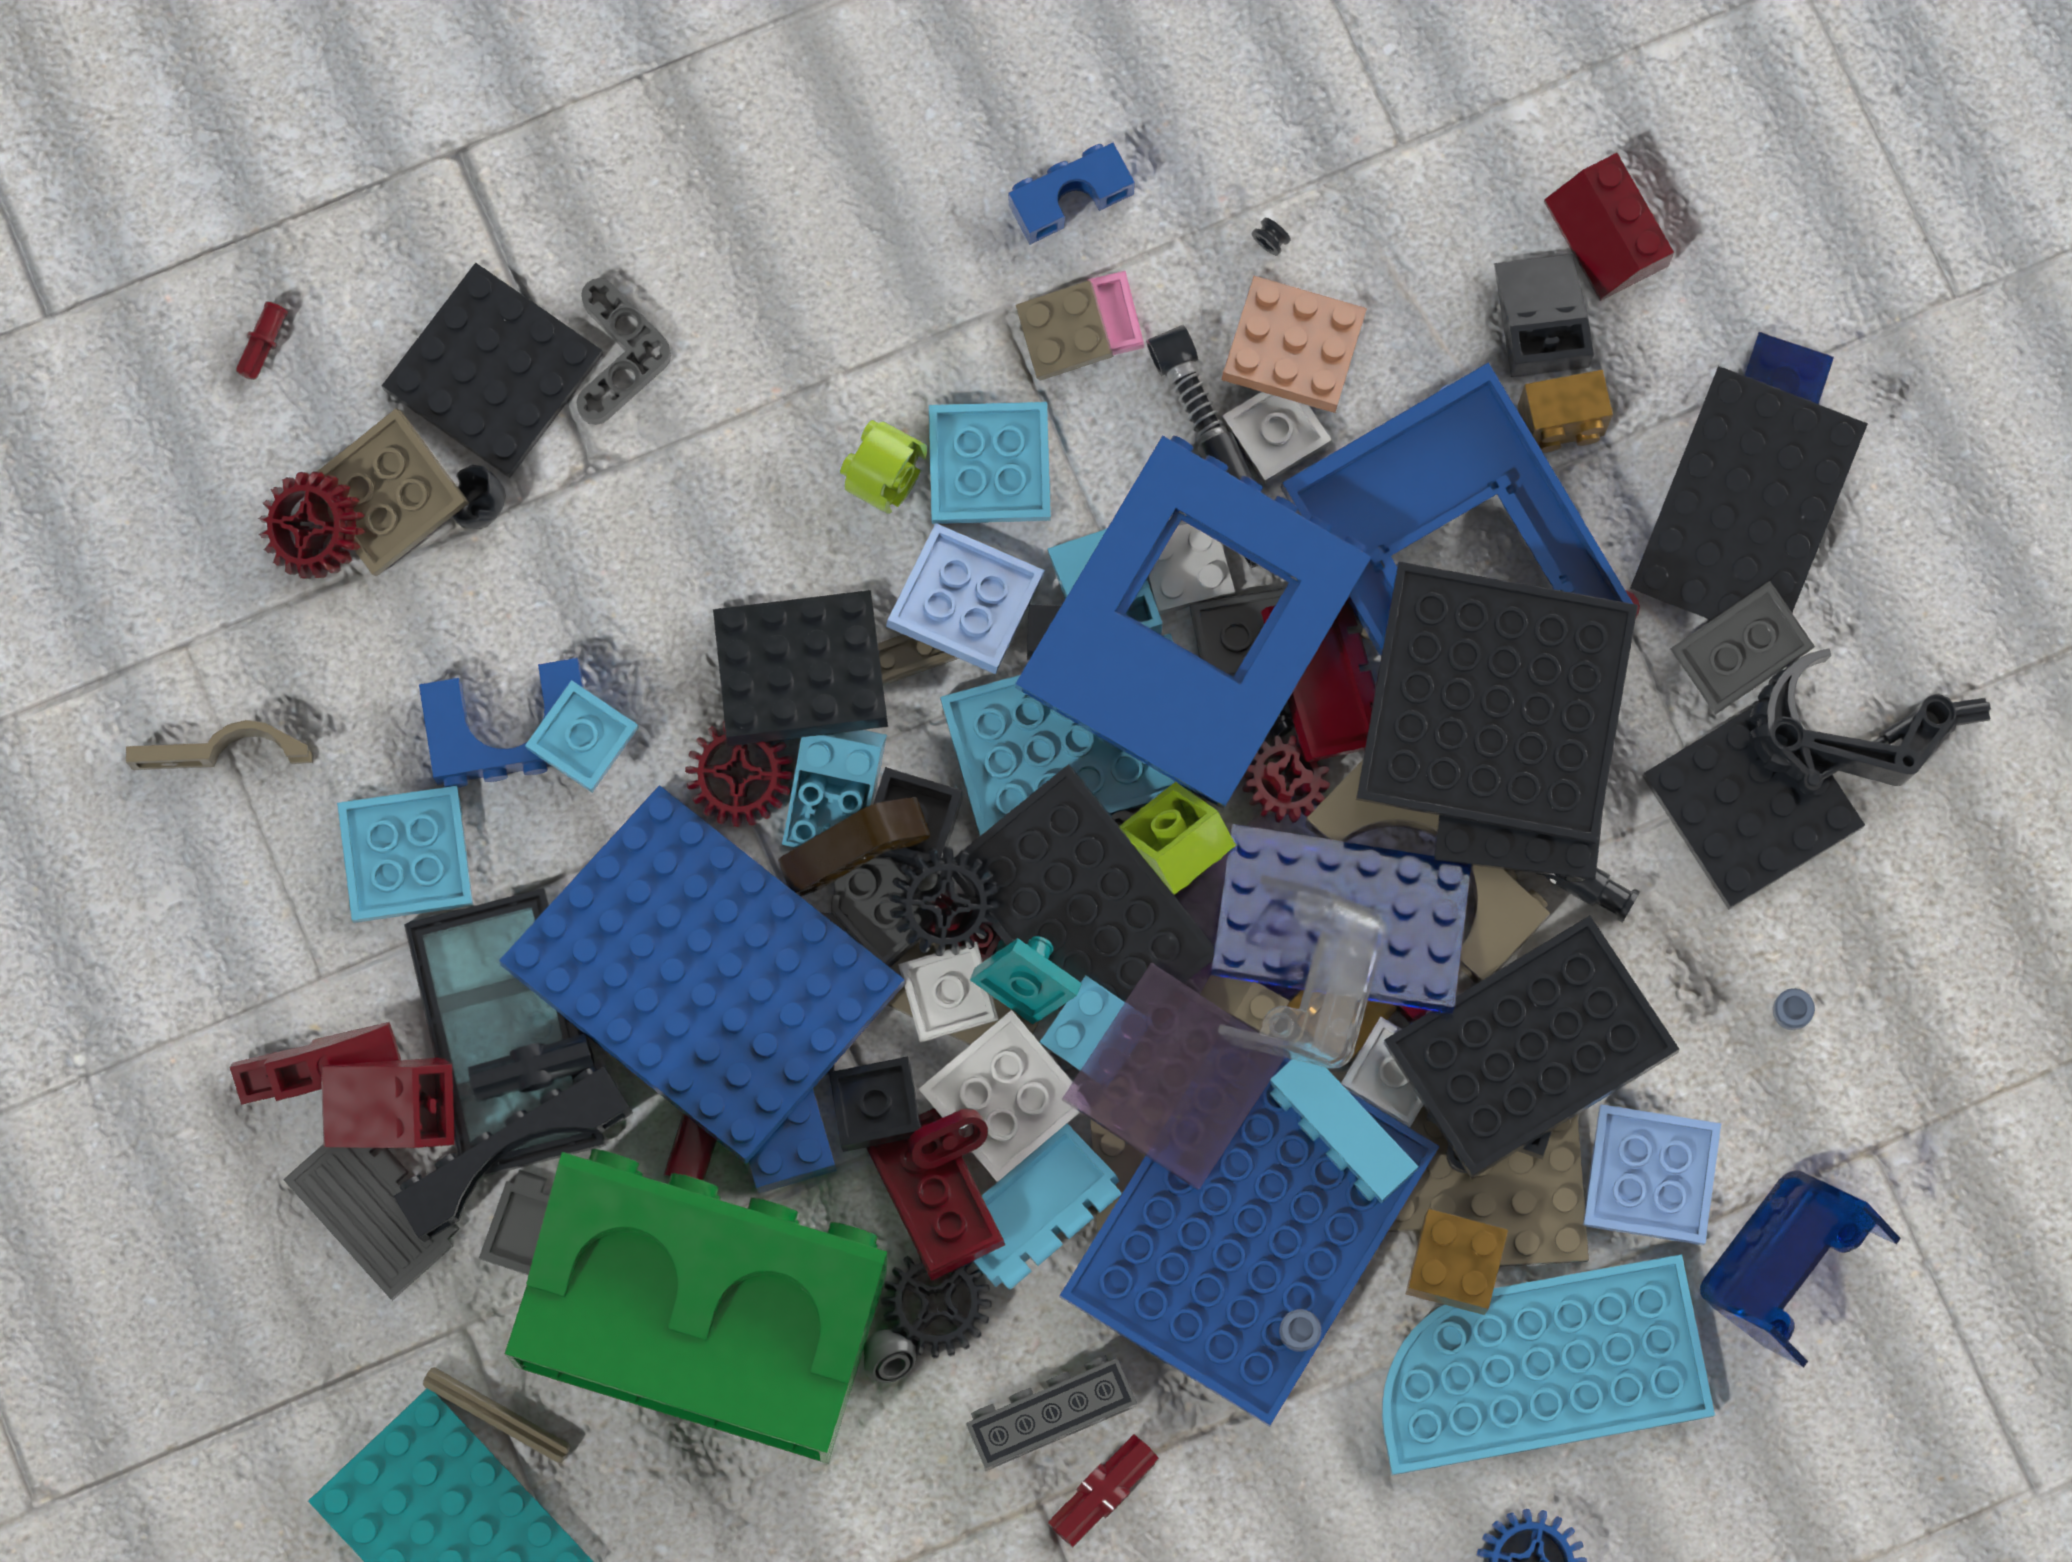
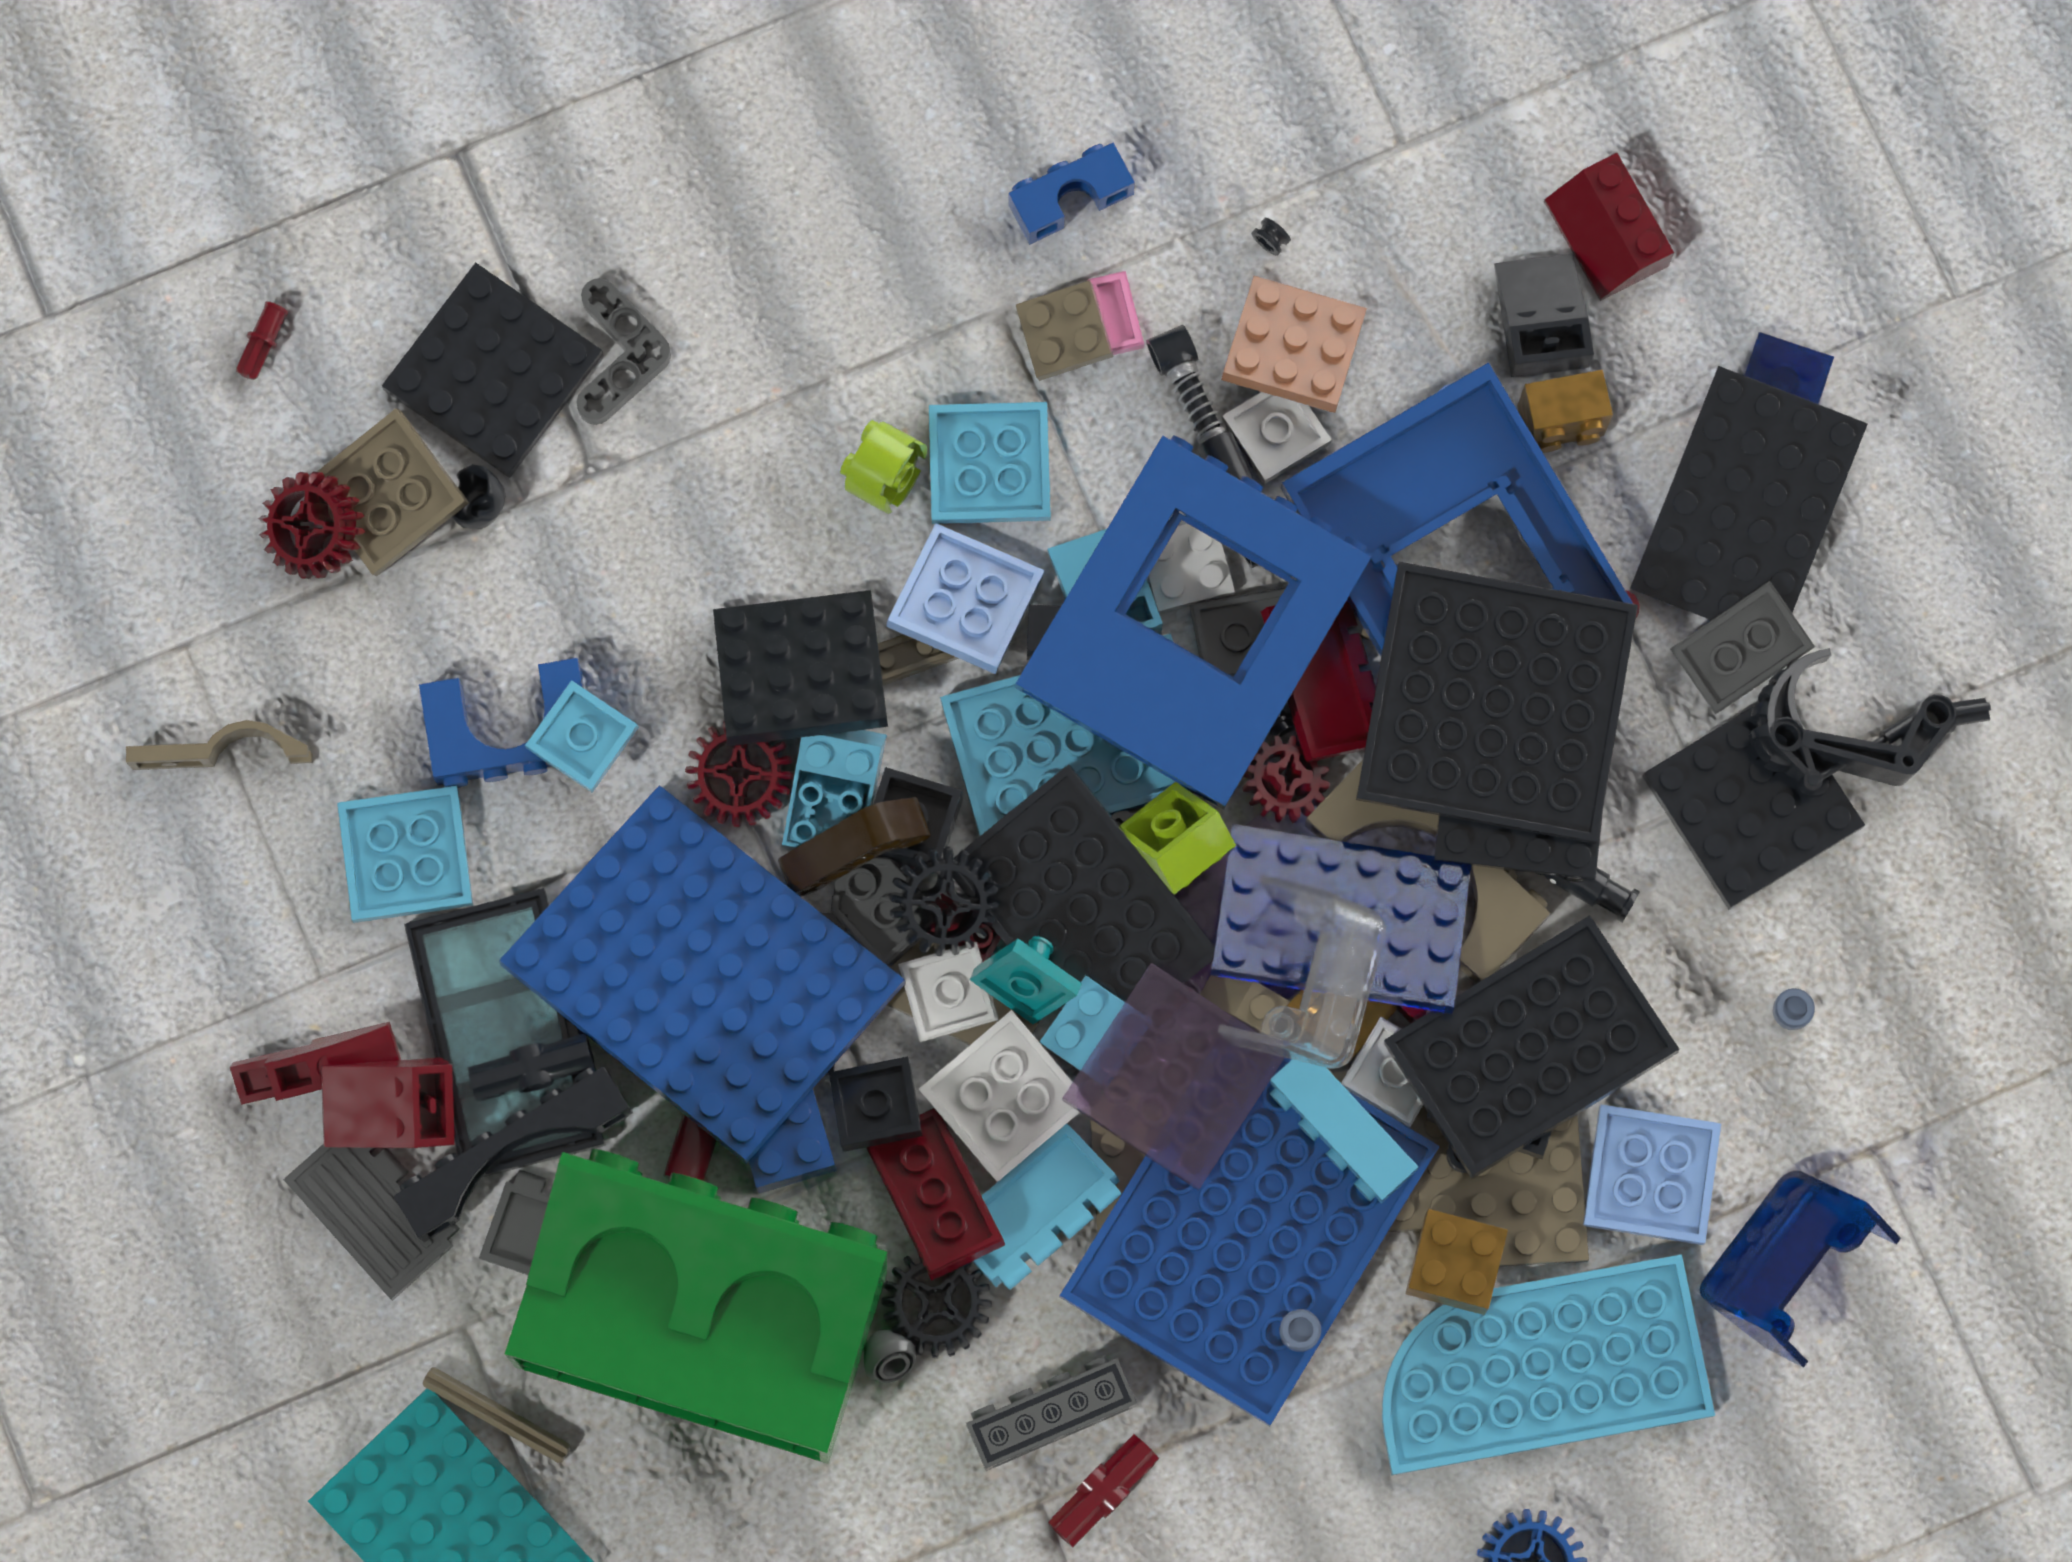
dark red plate [907,1109,988,1169] -> none

